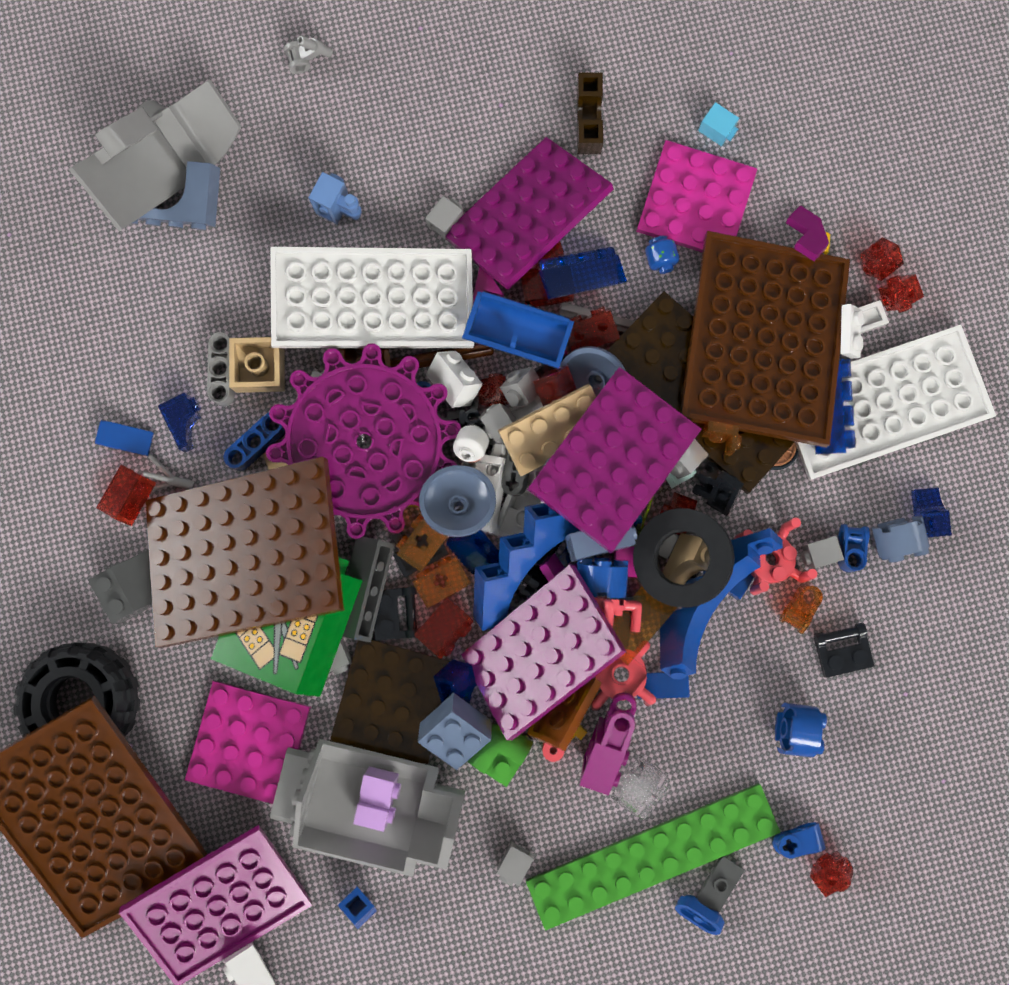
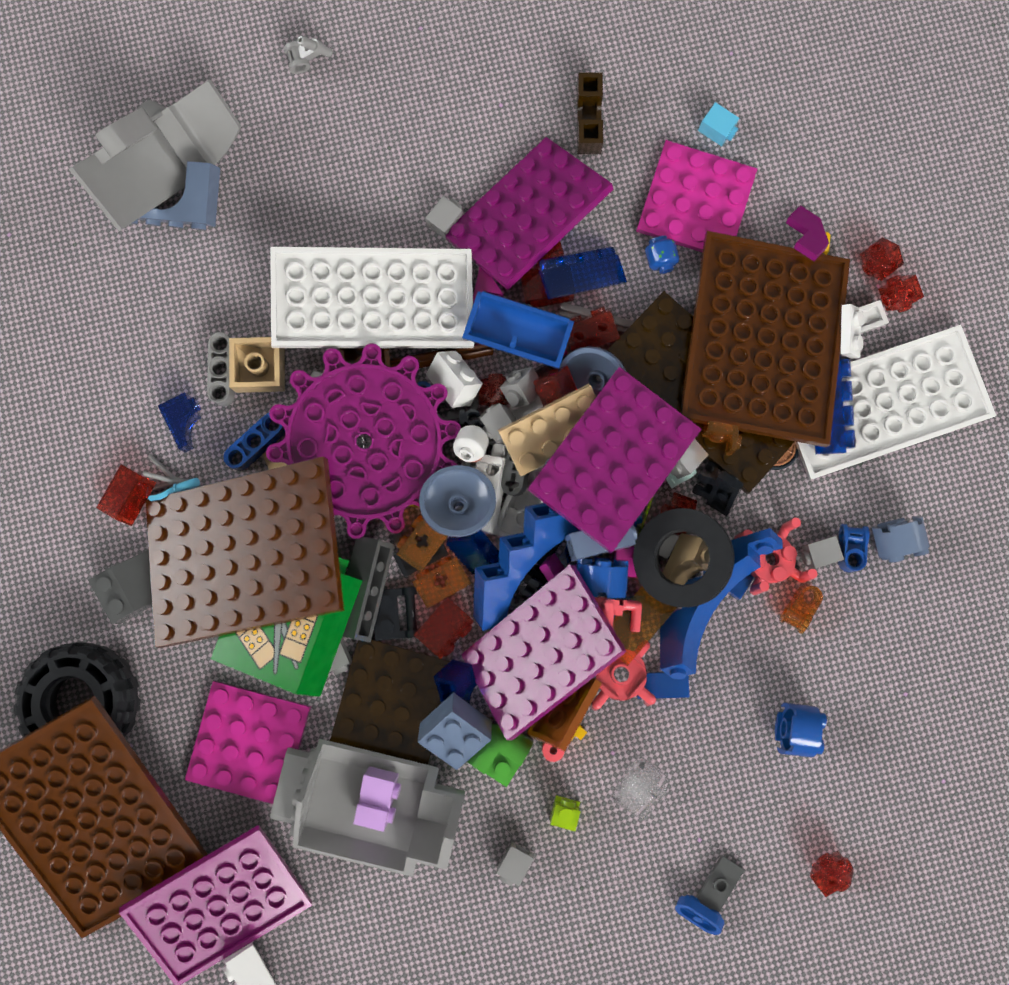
blue slope [95,420,154,456] -> none
medium blue brick [308,172,362,224] -> none
blue brick [338,887,377,929] -> none
bright green plate [526,783,781,931] -> none
magenta brick [579,692,637,796] -> none
blue piece [772,822,826,859] -> none
black plate [814,622,875,678] -> none
clear blue arch [911,488,952,538] -> none
none -> medium azure piece [148,478,200,501]
none -> lime brick [549,795,581,831]

